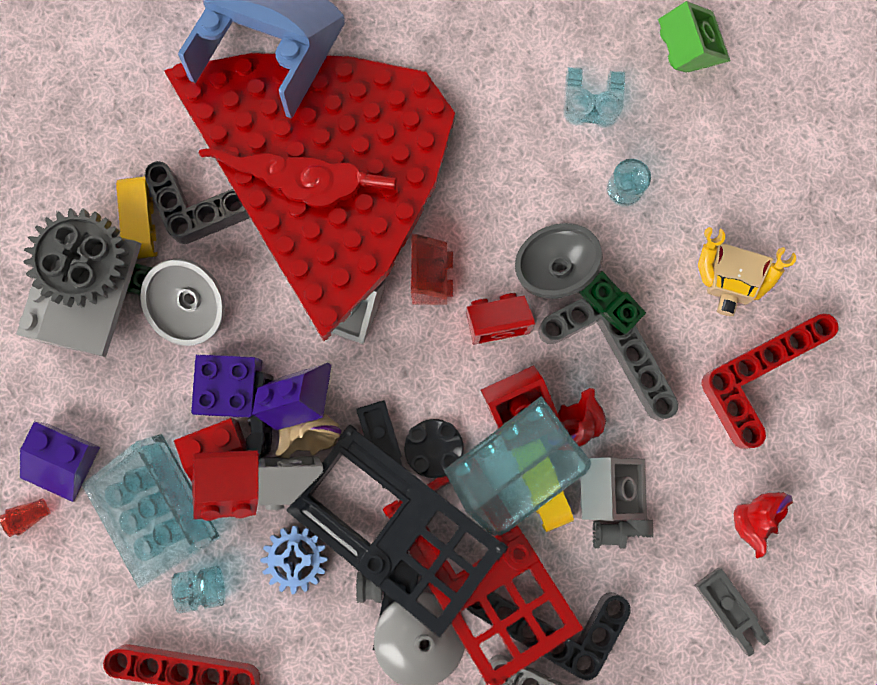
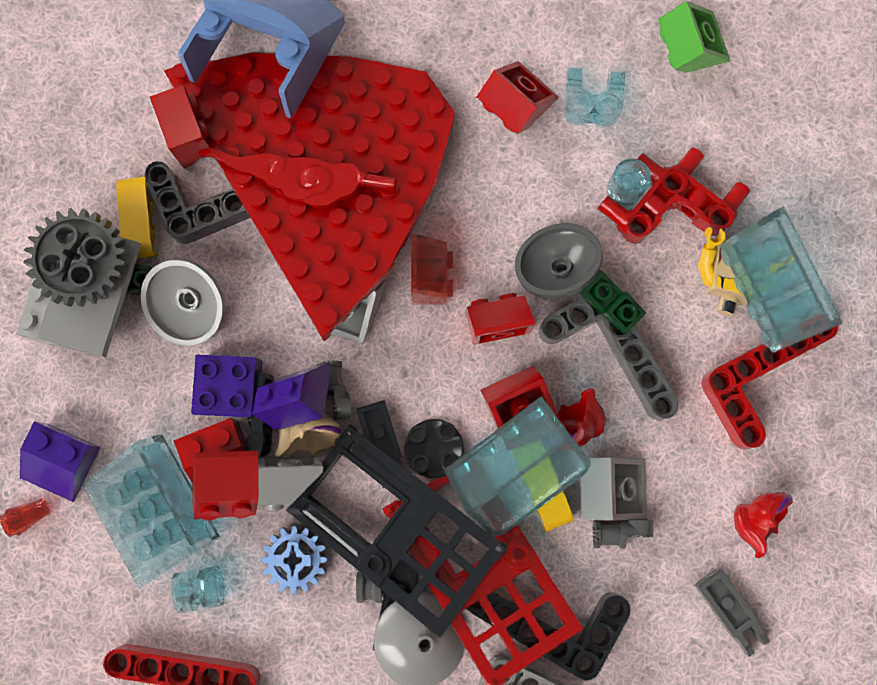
none -> red slope [150,85,210,168]
none -> dark grey connector [316,360,351,420]
none -> red slope [476,61,559,134]
none -> red pin [597,147,750,244]
none -> clear light blue slope [720,207,843,353]

